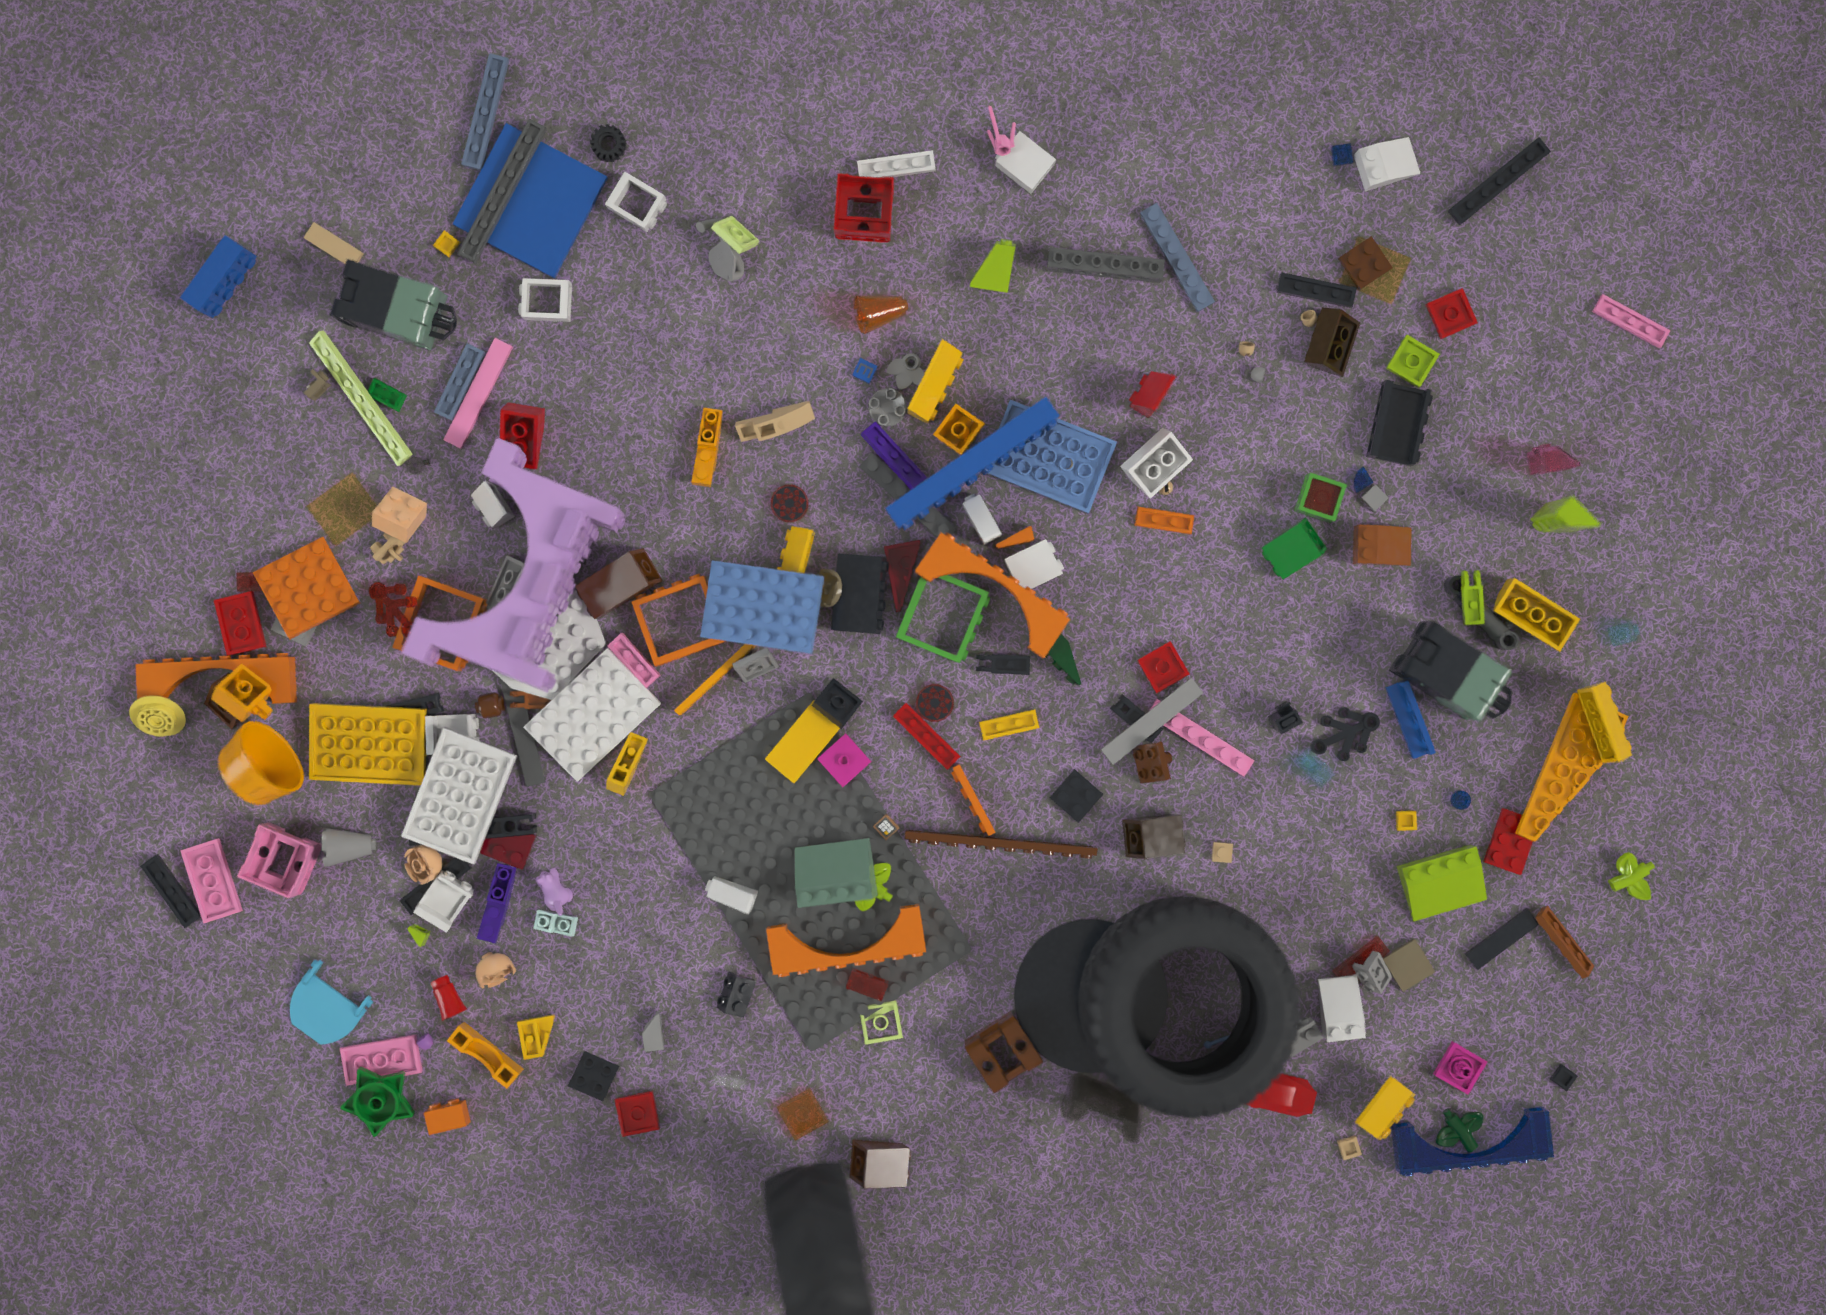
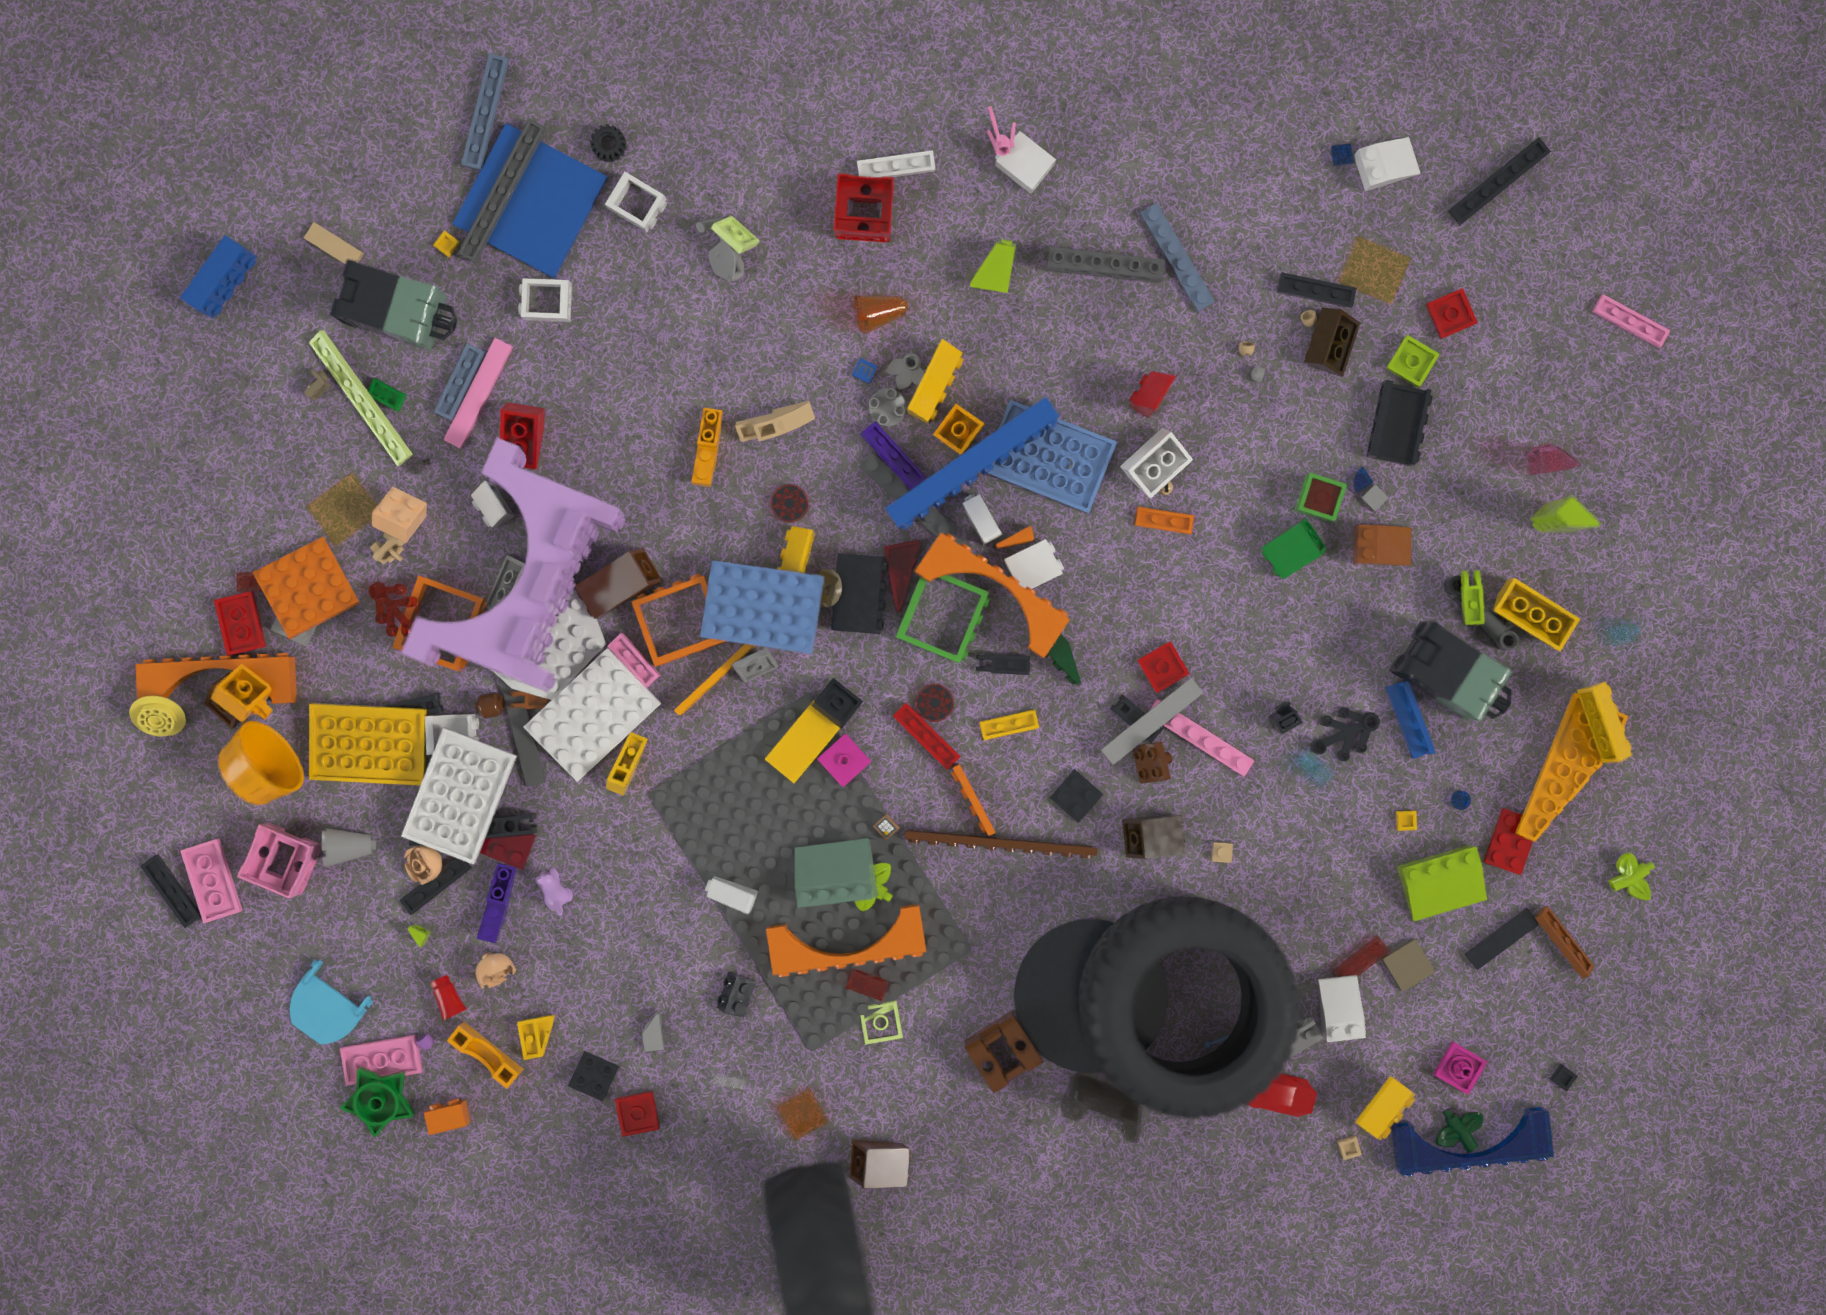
white panel [413,870,474,933] -> none
light aqua slope [533,910,578,937] -> none
reddish brown plate [1338,236,1393,290] -> none
light grey bracket [1352,951,1392,994] -> none

